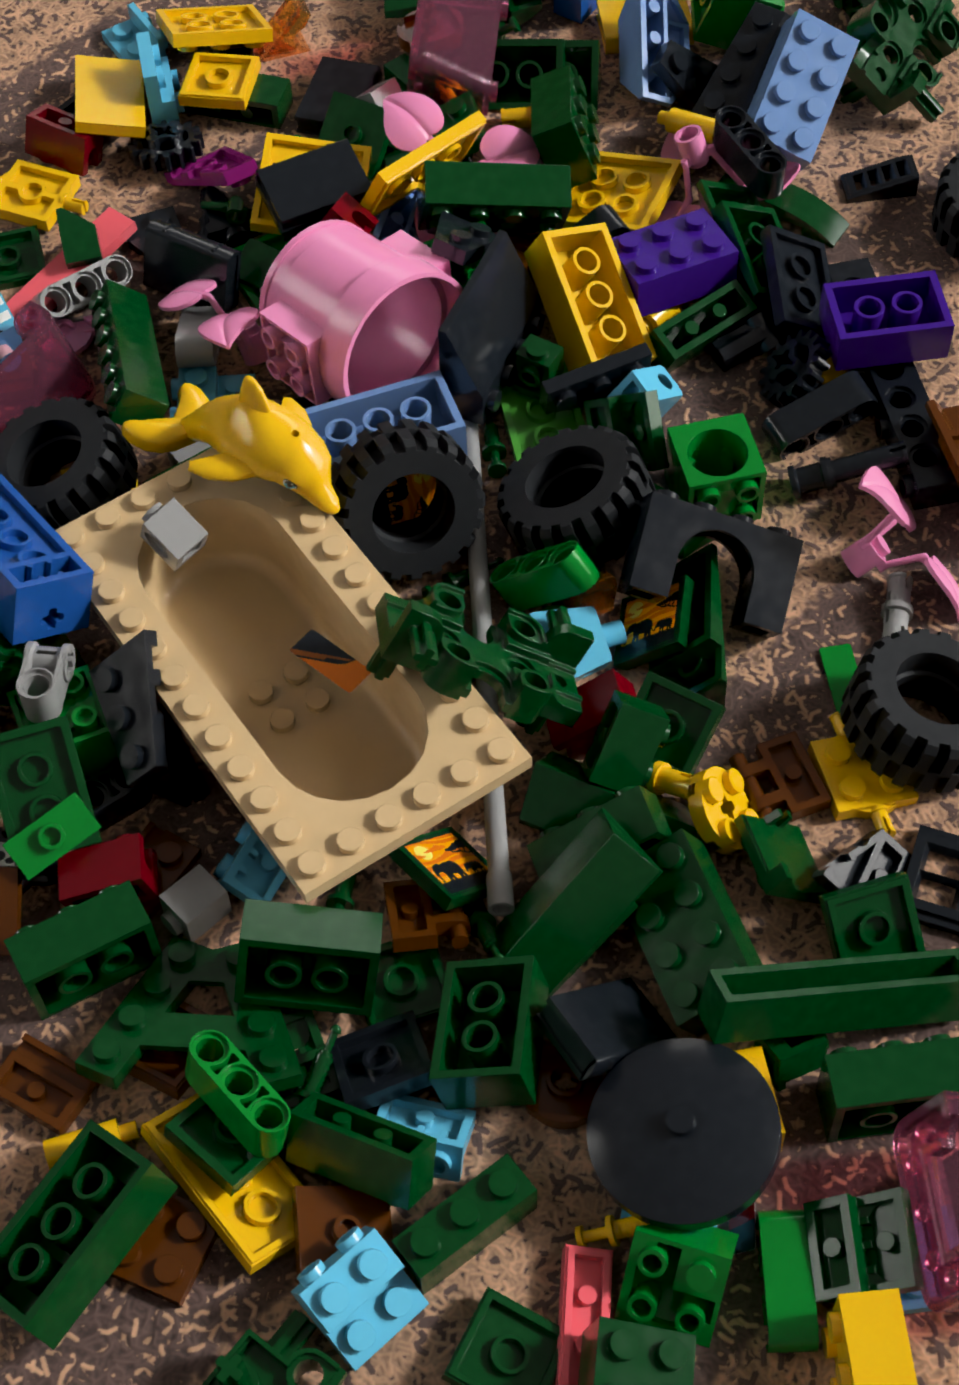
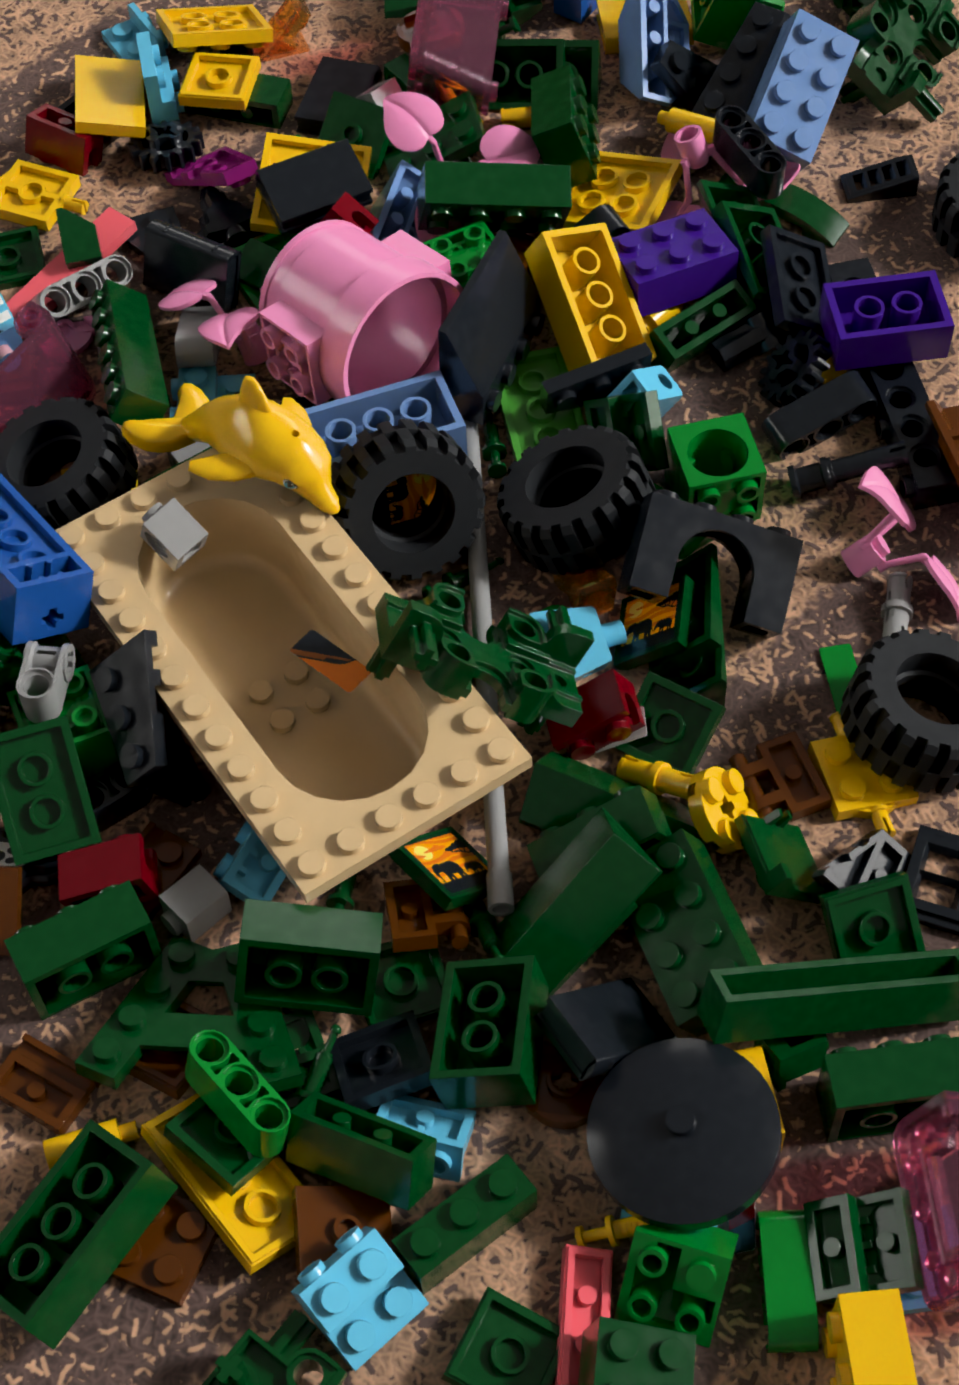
green plate [2,792,102,881] -> none
dark green hand [200,195,248,225] -> none
yellow plate [360,110,487,216] -> none
black wing [431,211,496,266] -> none
green beam [489,540,600,611] -> none
dark green brick [512,334,564,401] -> none
dark green brick [581,690,671,791] -> none

